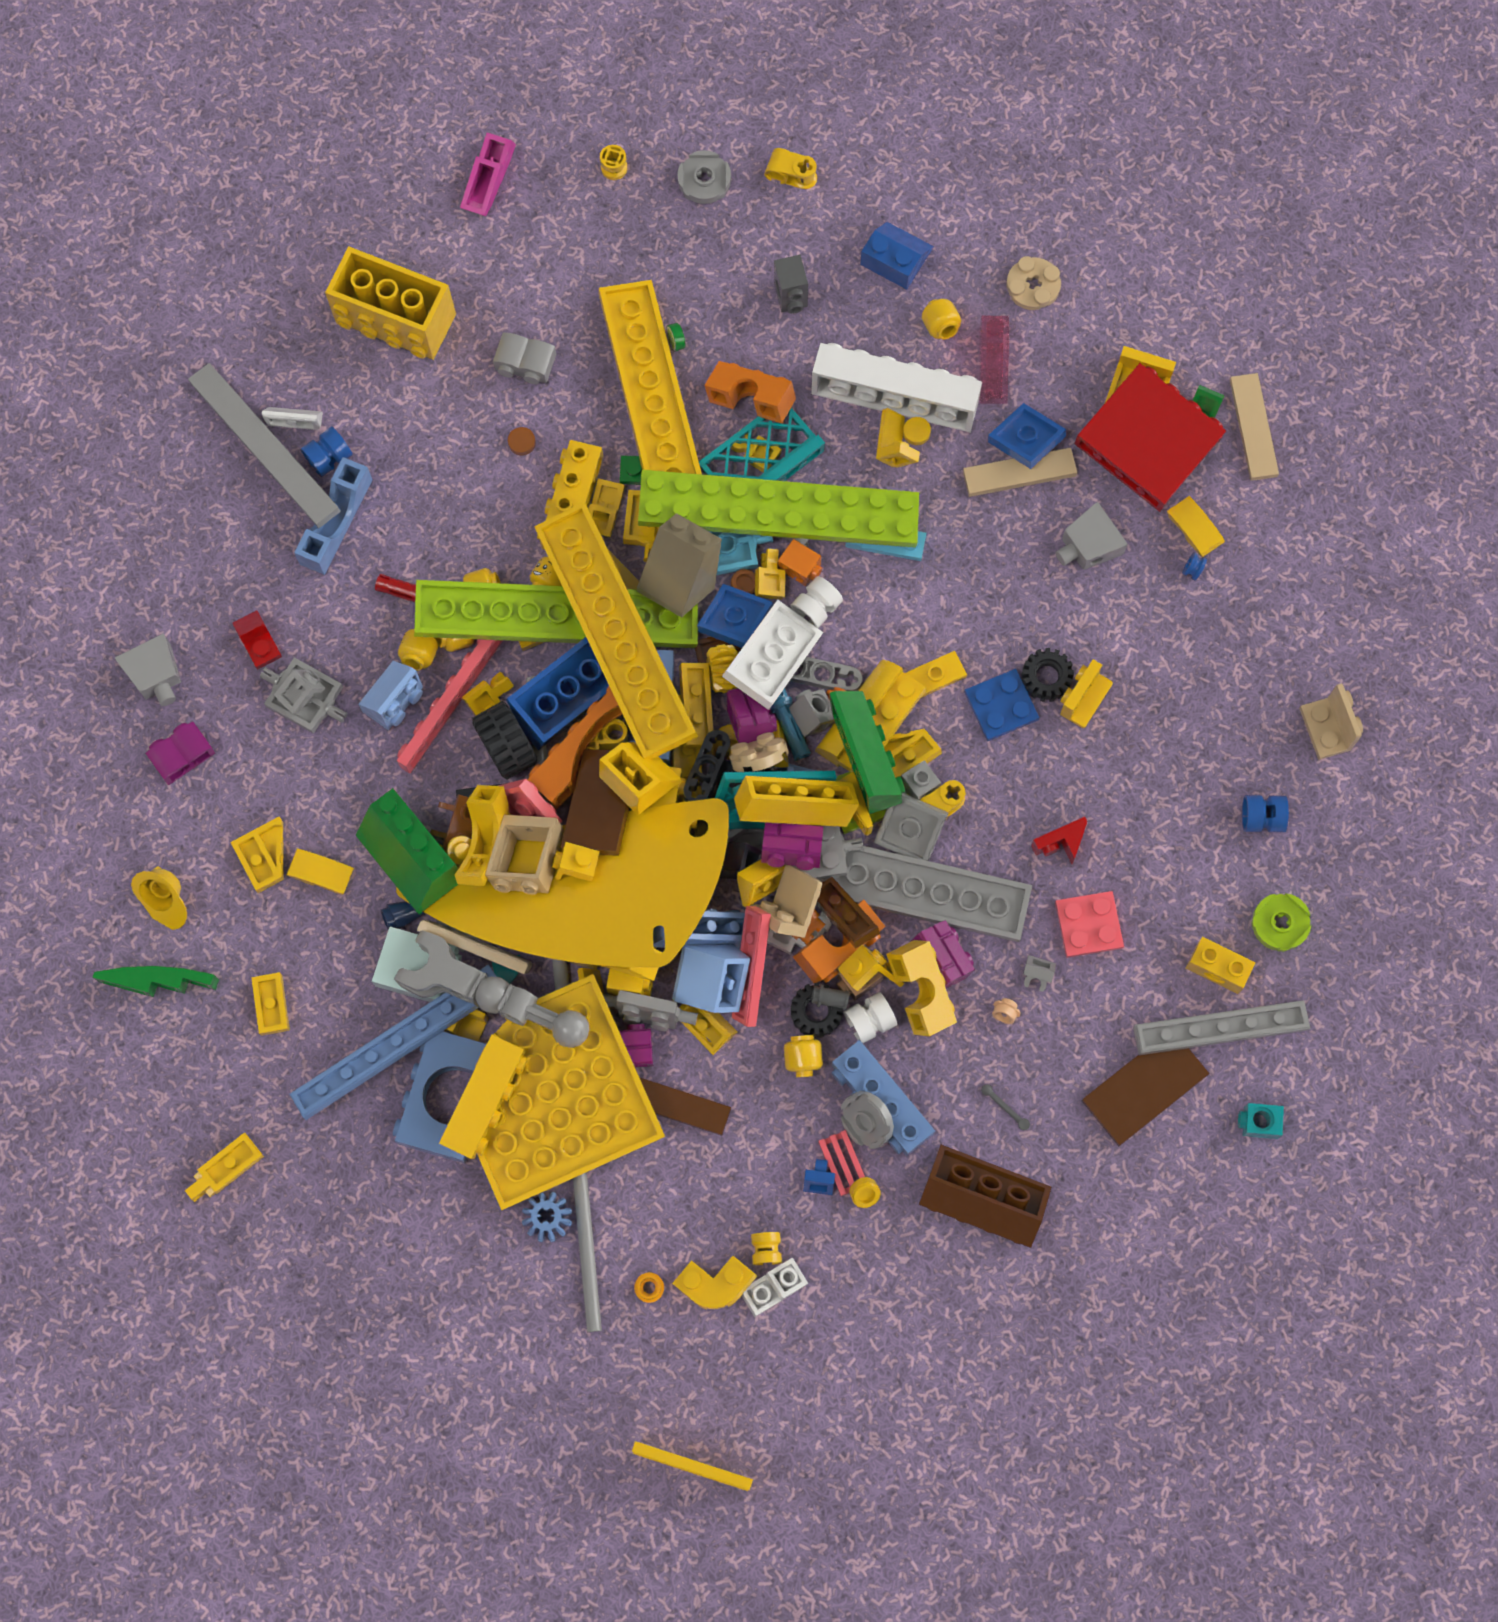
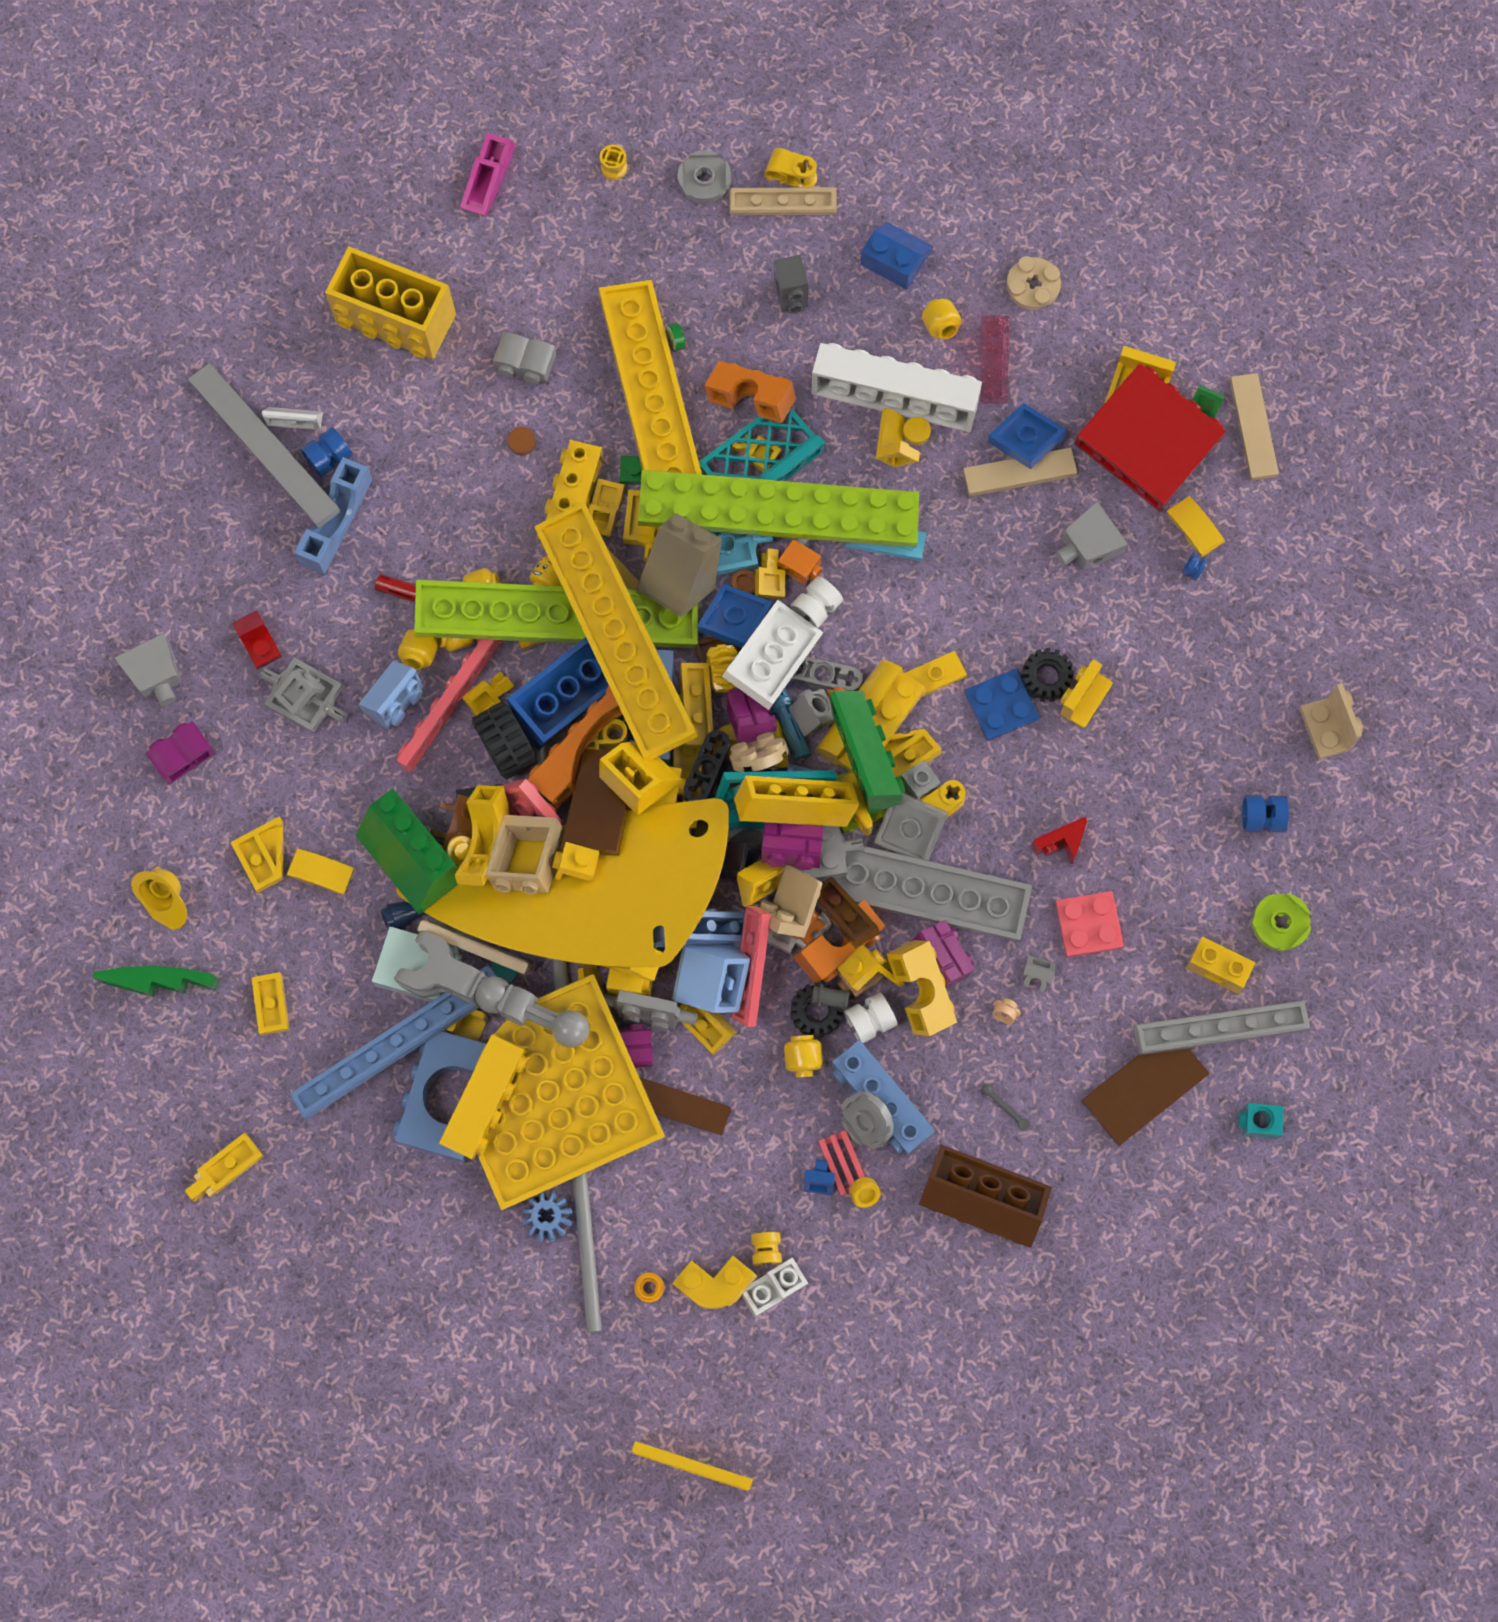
none -> tan tile [730,187,837,215]

